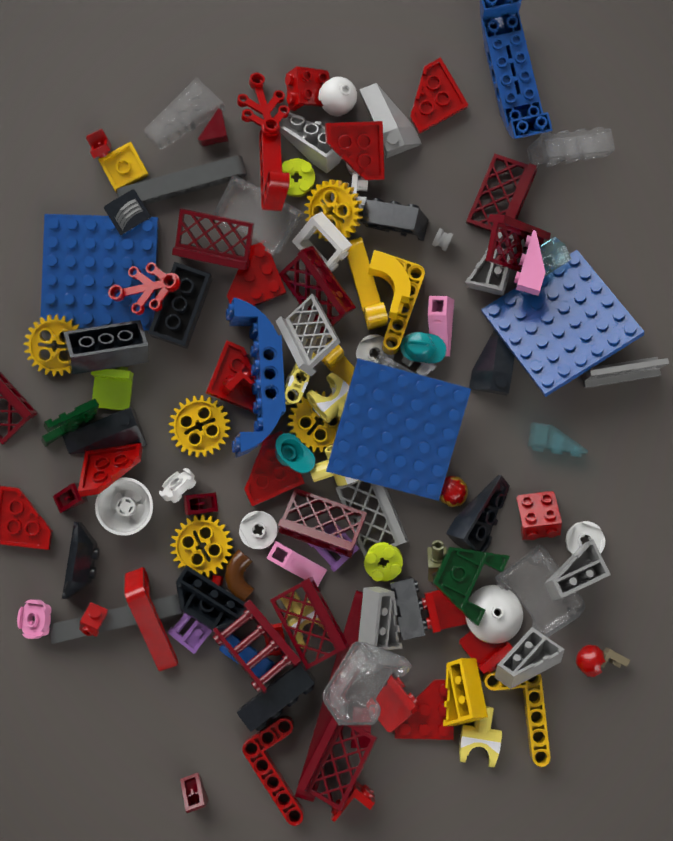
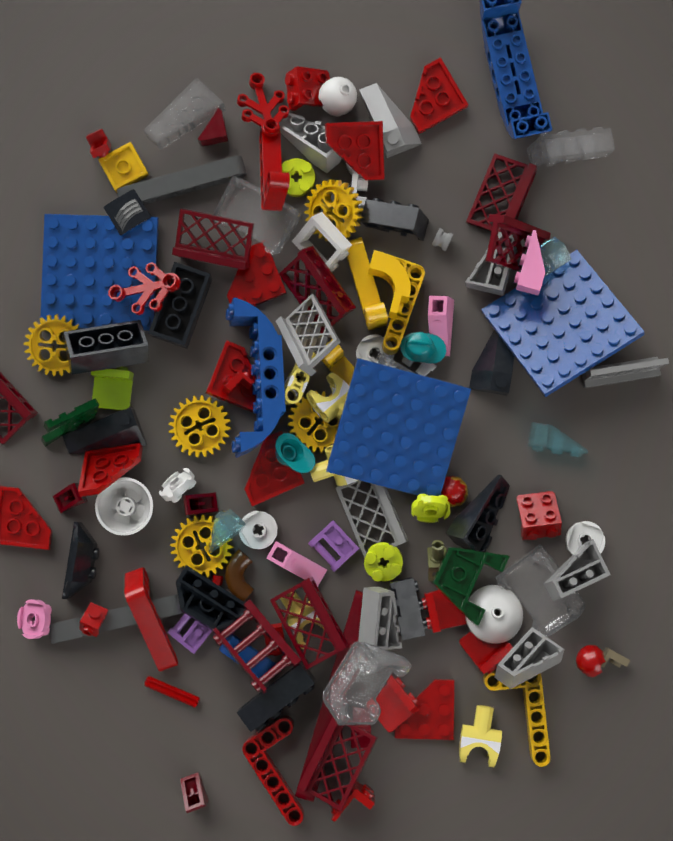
fence [278,488,367,558] -> none
yellow wedge [443,658,488,726] -> none
none -> red axle [144,676,200,707]
none -> clear light blue slope [209,509,246,553]
none -> neon yellow plate [411,494,450,523]

